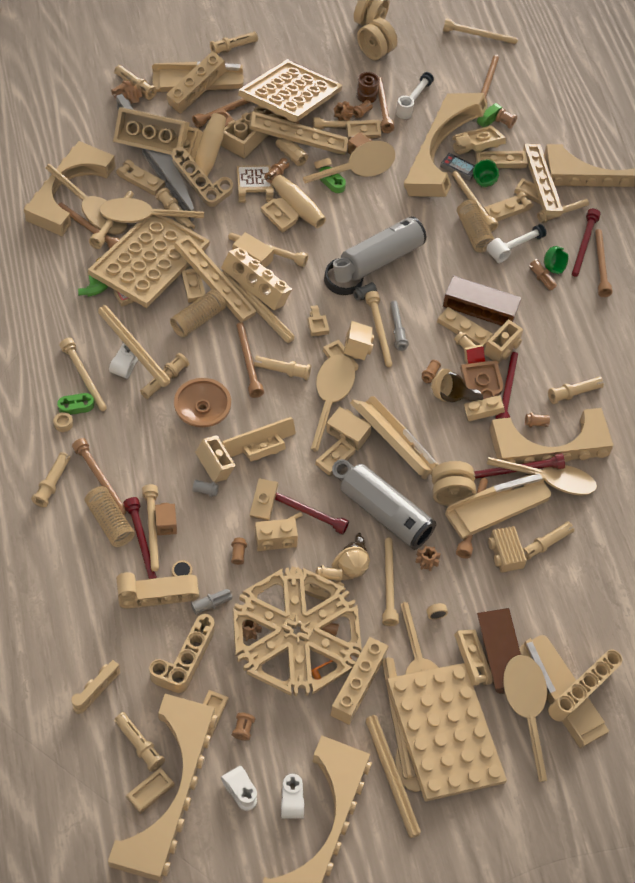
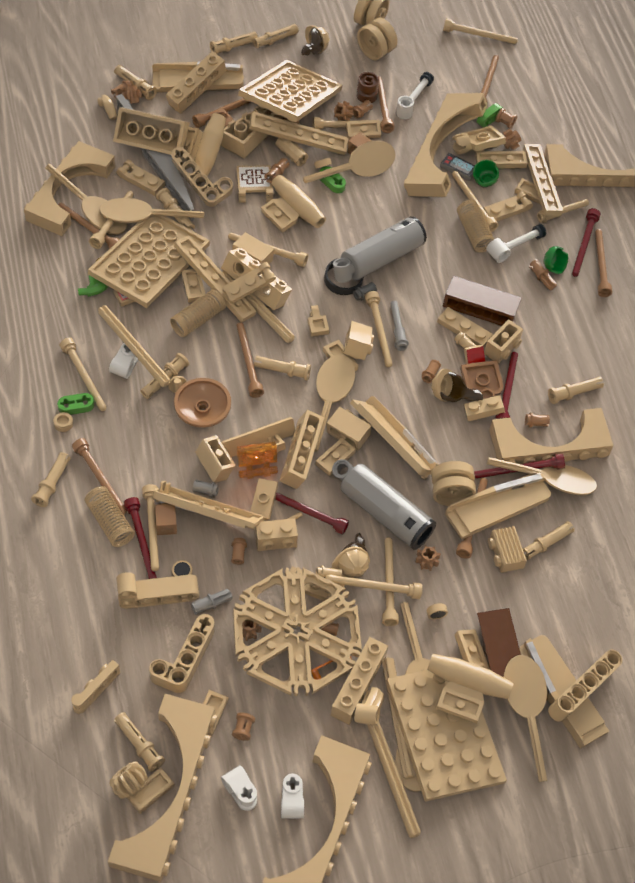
none -> tan arm [97,95,118,120]
none -> tan gear [109,761,148,799]
none -> tan piece [153,481,265,530]
none -> tan plate [168,376,187,393]
none -> tan plate [223,262,276,304]
none -> clear orange plate [237,442,278,479]
none -> tan pin [253,24,299,48]
none -> tan brick [279,410,324,489]
none -> piece [301,25,330,56]
none -> tan piece [325,575,422,600]
none -> tan piece [354,687,384,726]
none -> tan plate [427,654,514,724]
none -> medium nougat gear [503,129,522,150]

